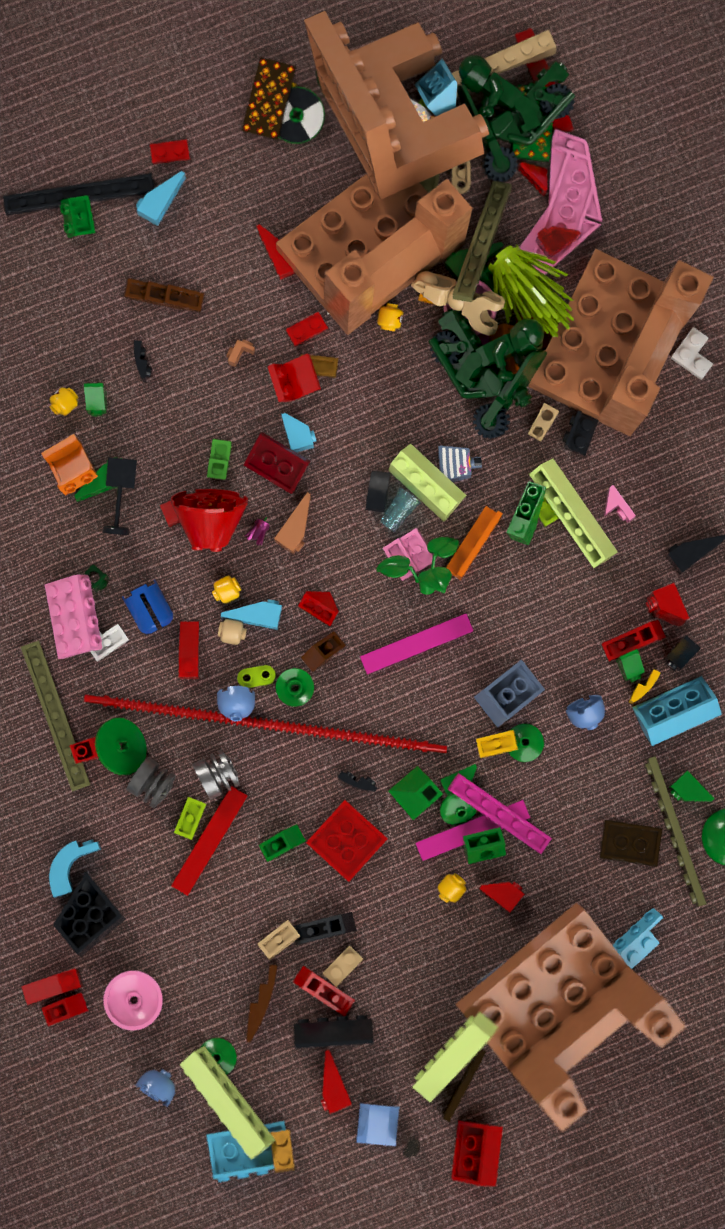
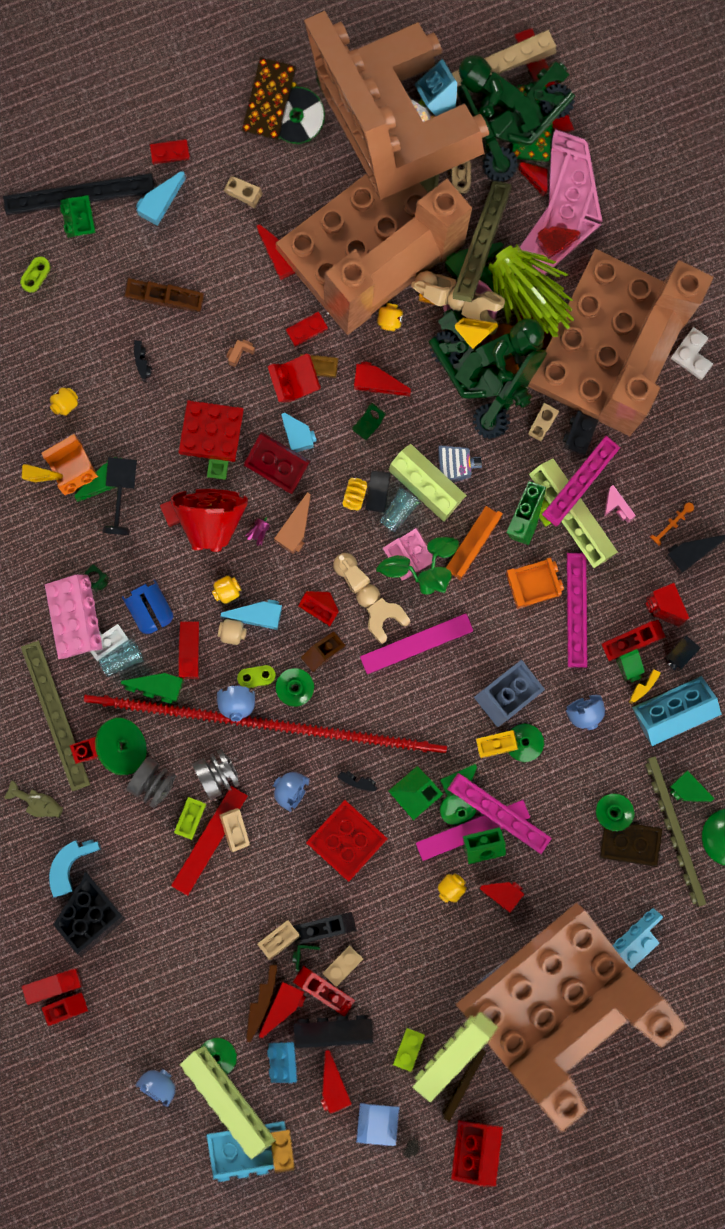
green slope [84,383,107,417] -> none
bright pink dish [104,971,163,1030] -> none
green slope [259,824,306,862] -> none
none -> olive animal [4,780,64,818]
none -> lime plate [21,257,50,293]
none -> yellow slope [22,464,63,482]
none -> clear light blue plant [99,638,145,677]
none -> green slope [121,673,184,704]
none -> red plate [179,400,244,462]
none -> tan plate [220,808,250,852]
none -> tan leg [224,177,263,208]
none -> red slope [259,982,306,1038]
none -> dark azure plate [267,1042,297,1083]
none -> medium blue cylinder [273,772,310,812]
none -> dark green bracket [293,945,320,972]
none -> tan piece [333,553,410,644]
none -> yellow gear [342,478,367,511]
none -> dark green bracket [352,403,386,440]
none -> red slope [354,362,411,397]
none -> lime plate [393,1028,425,1072]
none -> yellow slope [455,318,498,349]
none -> orange panel [506,557,564,609]
none -> dark pink tile [542,435,620,527]
none -> dark pink tile [567,553,587,668]
none -> green dish [596,794,634,831]
none -> orange piece [650,503,694,546]

